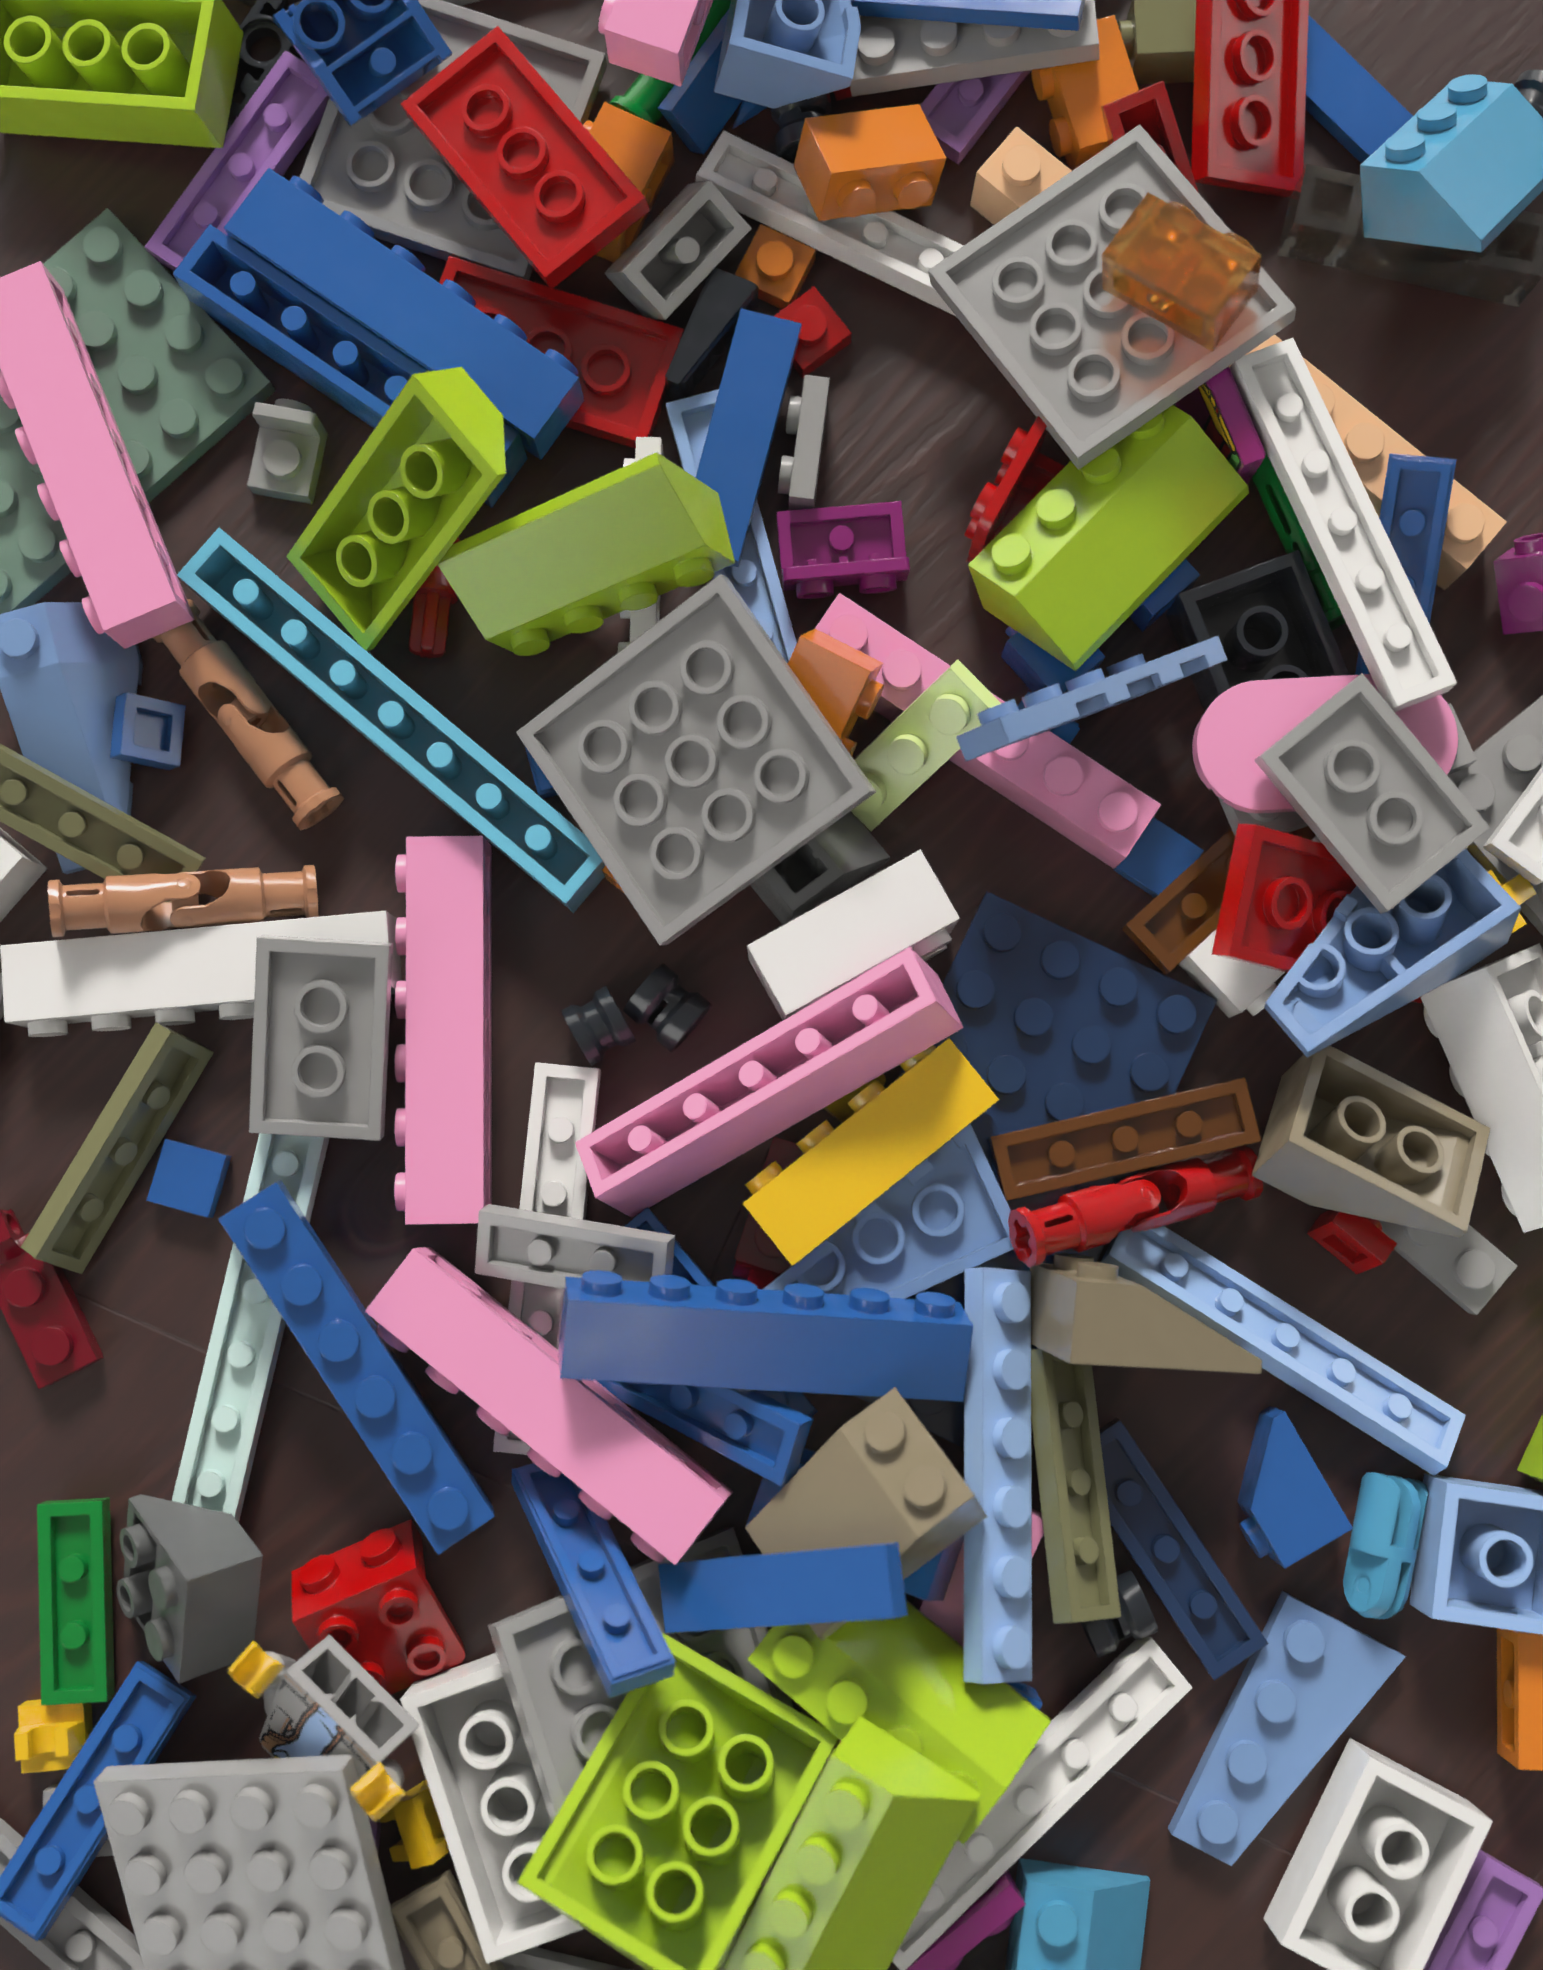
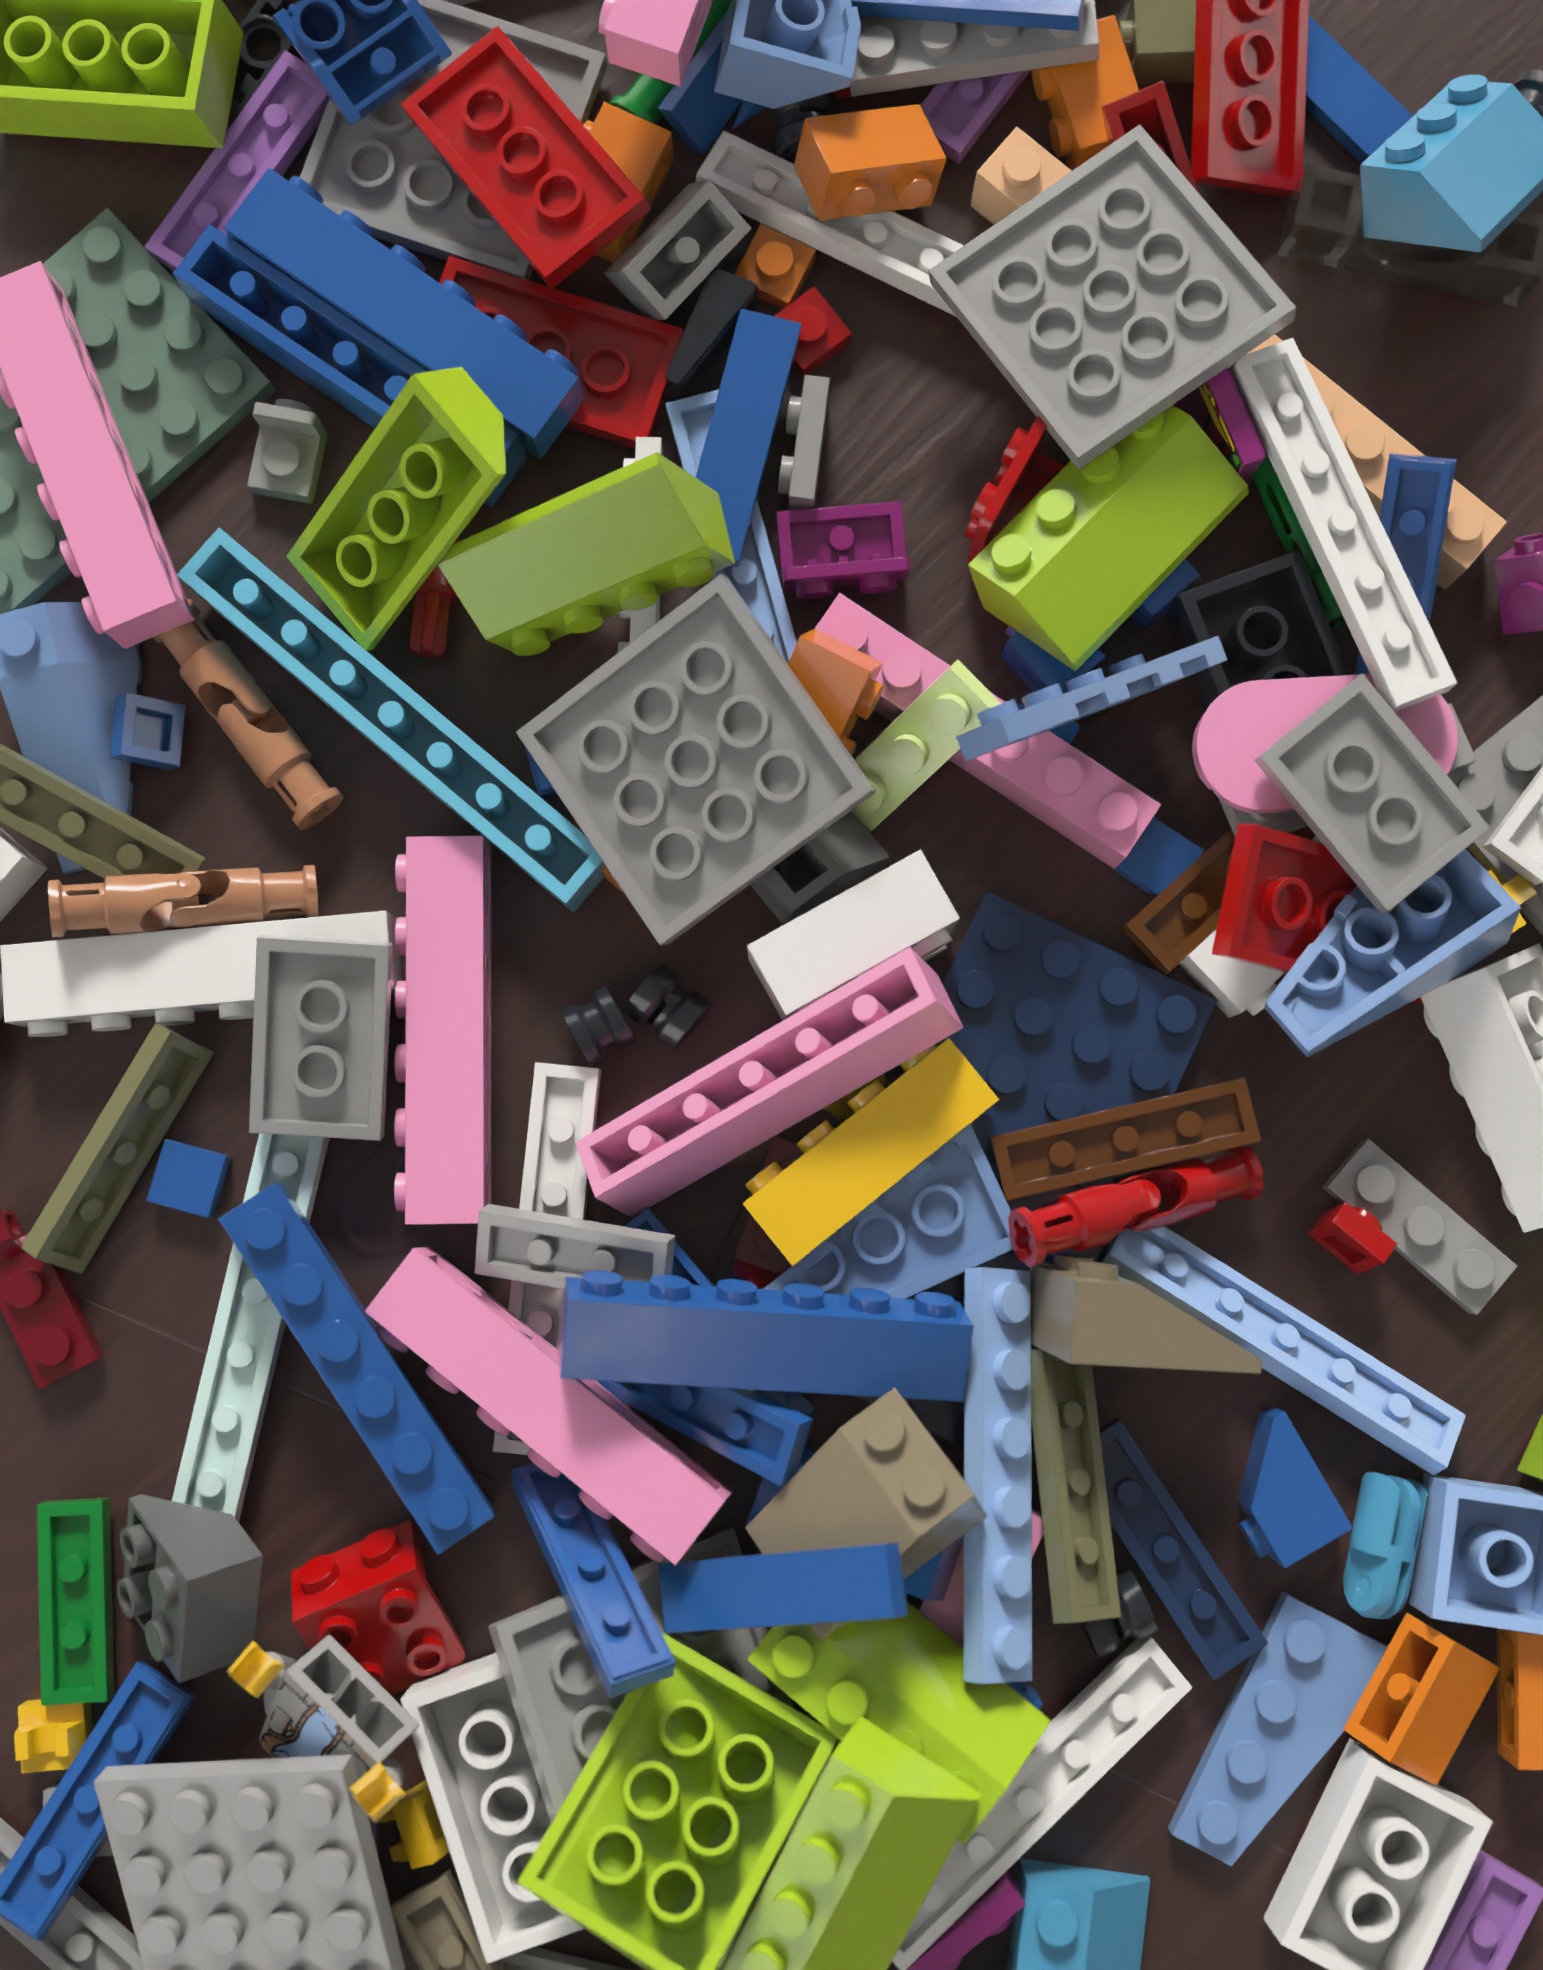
clear orange brick [1102,192,1261,352] -> none
dark tan slope [1252,1045,1491,1238] -> none
none -> orange brick [1343,1613,1500,1786]

